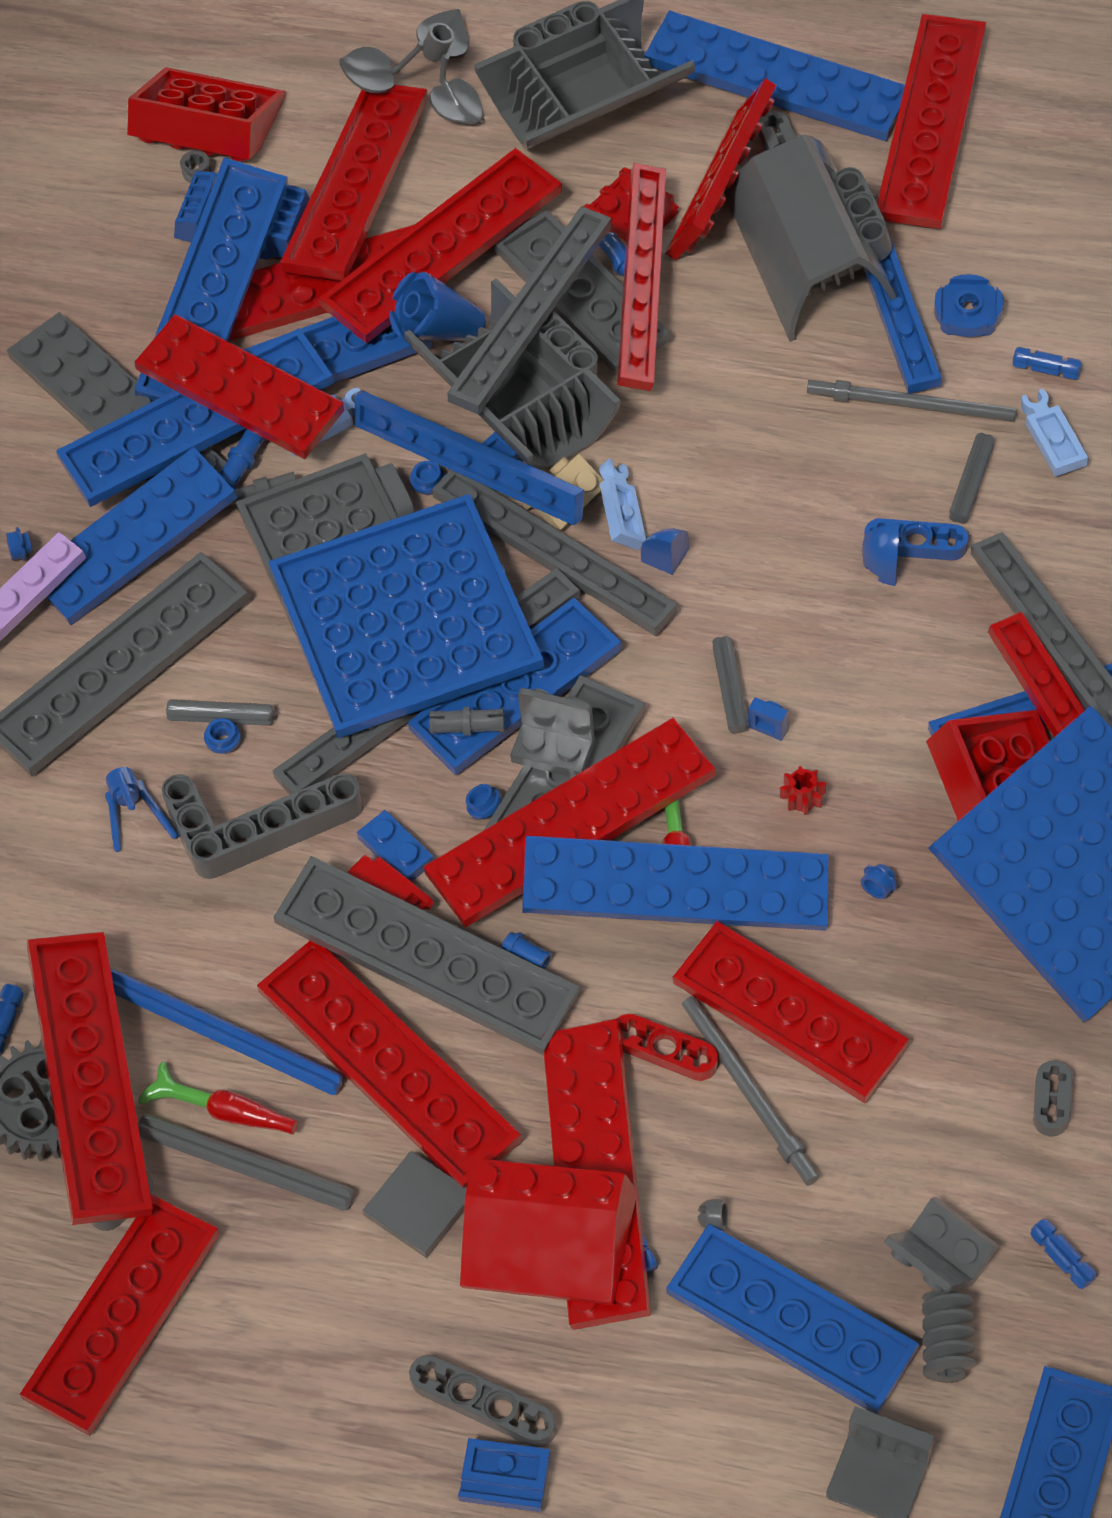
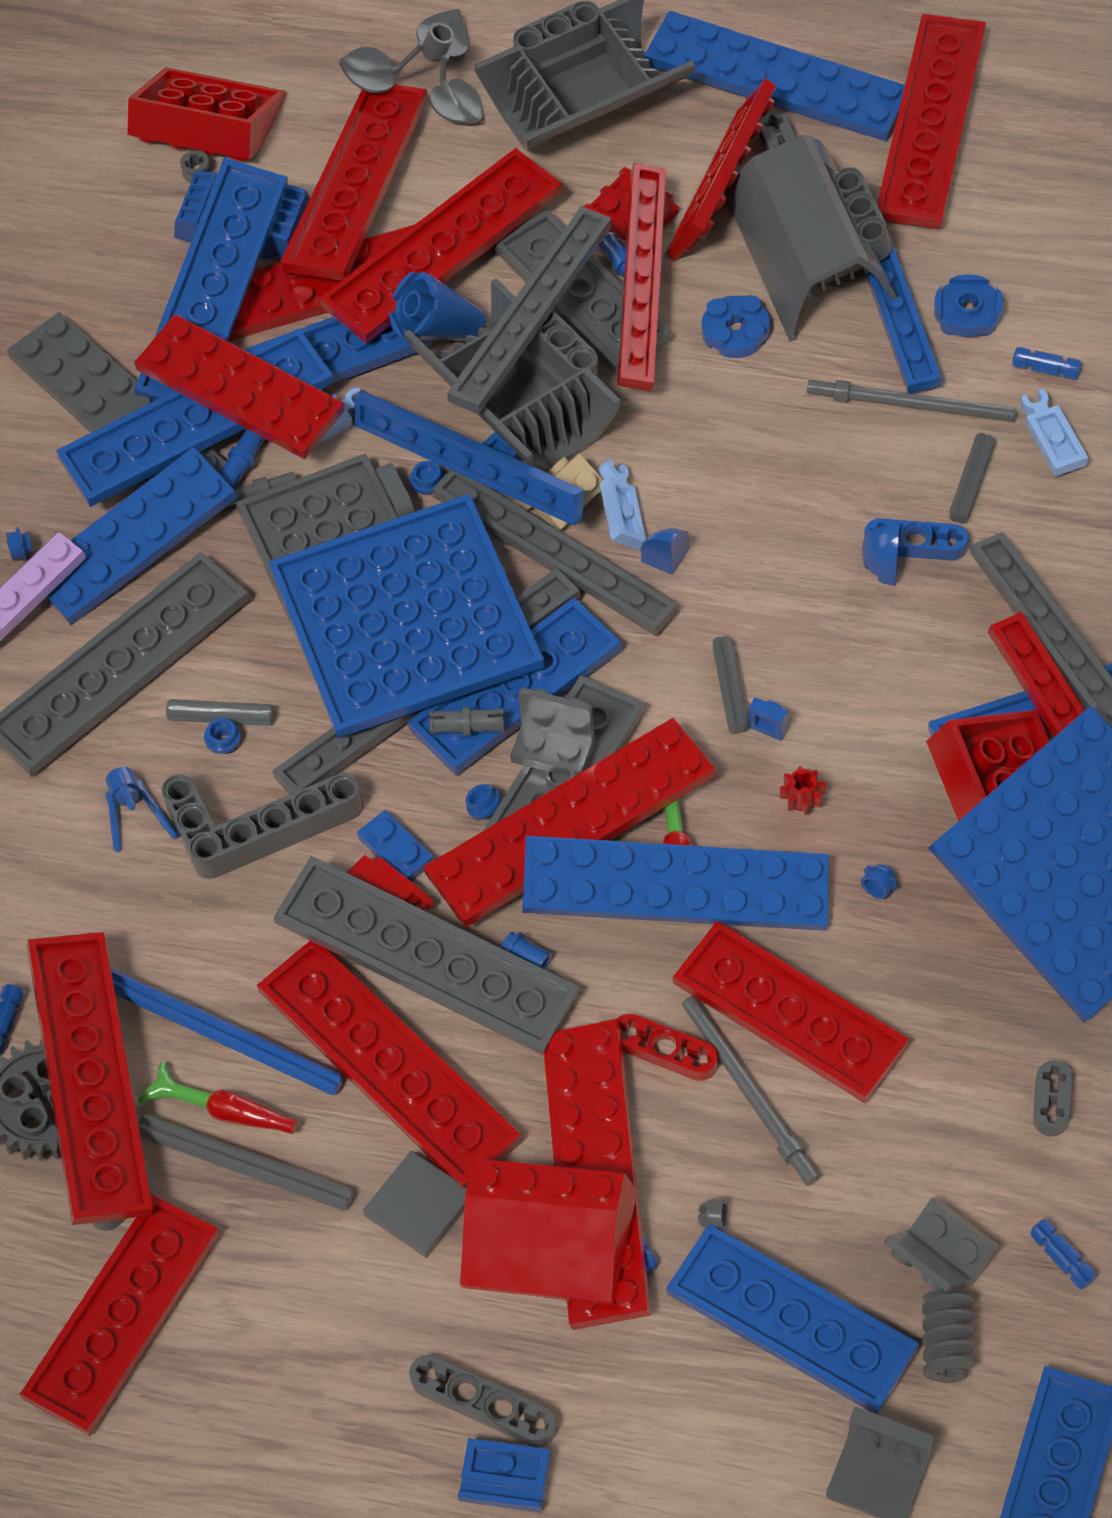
none -> blue plate [702,295,770,358]

